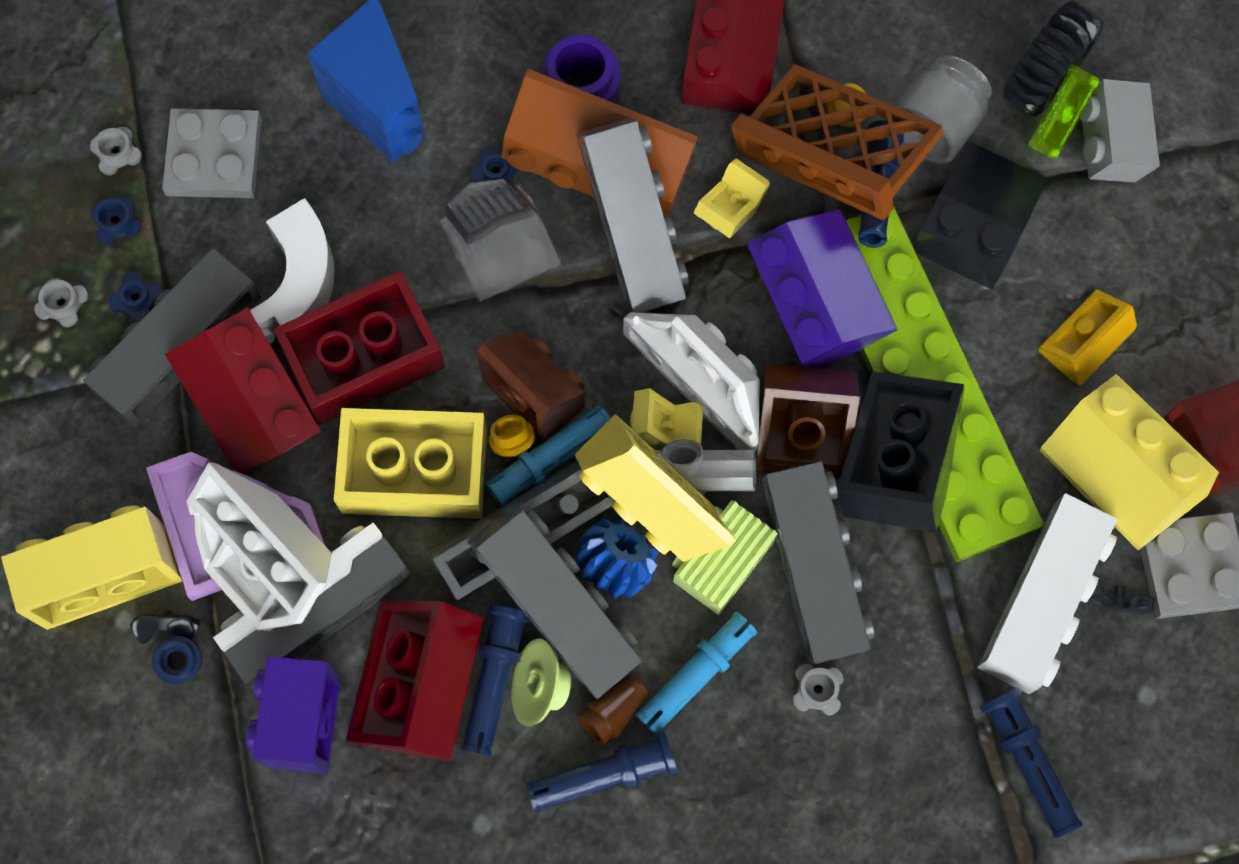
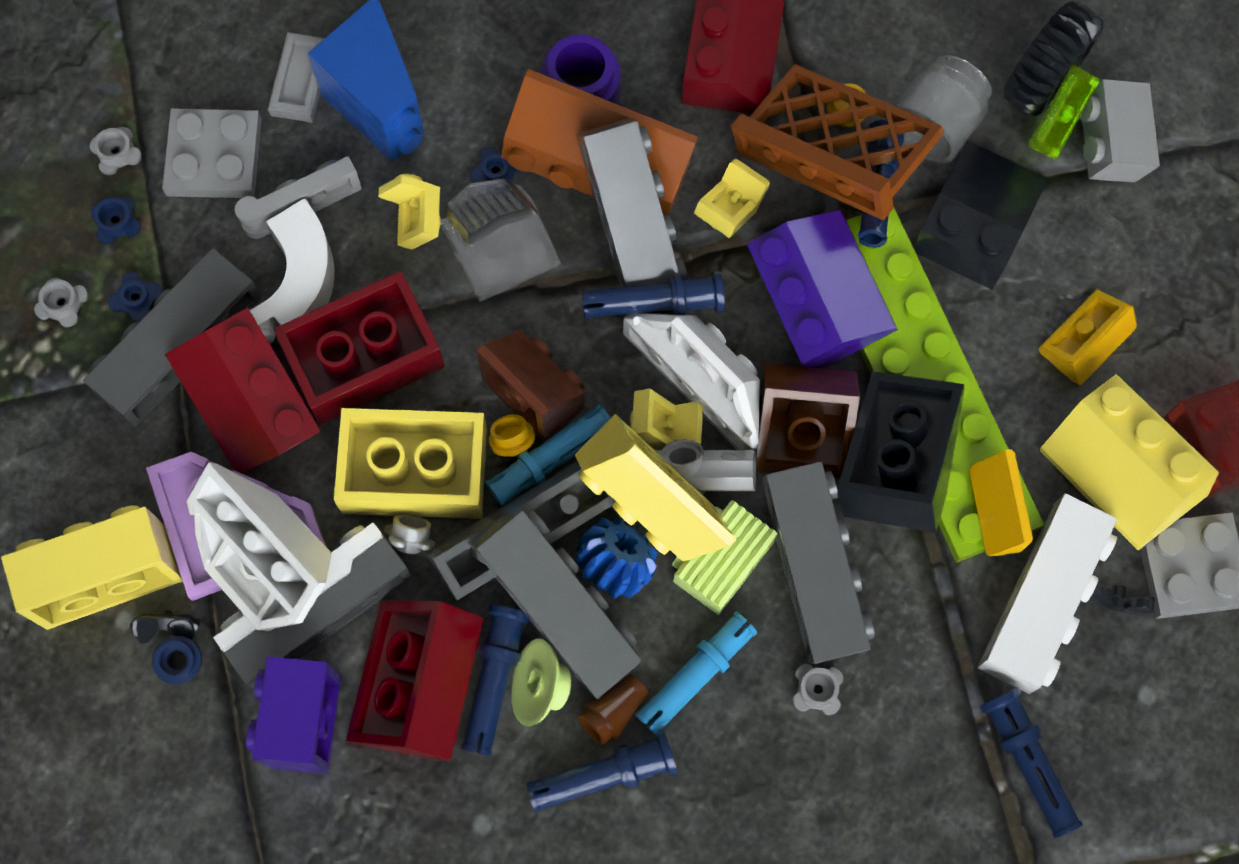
none -> light grey plate [235,156,362,239]
none -> light grey tile [268,32,325,123]
none -> light yellow bracket [378,174,441,250]
none -> light grey plate [384,514,435,554]
none -> dark blue pin [582,271,725,319]
none -> yellow slope [969,449,1033,556]

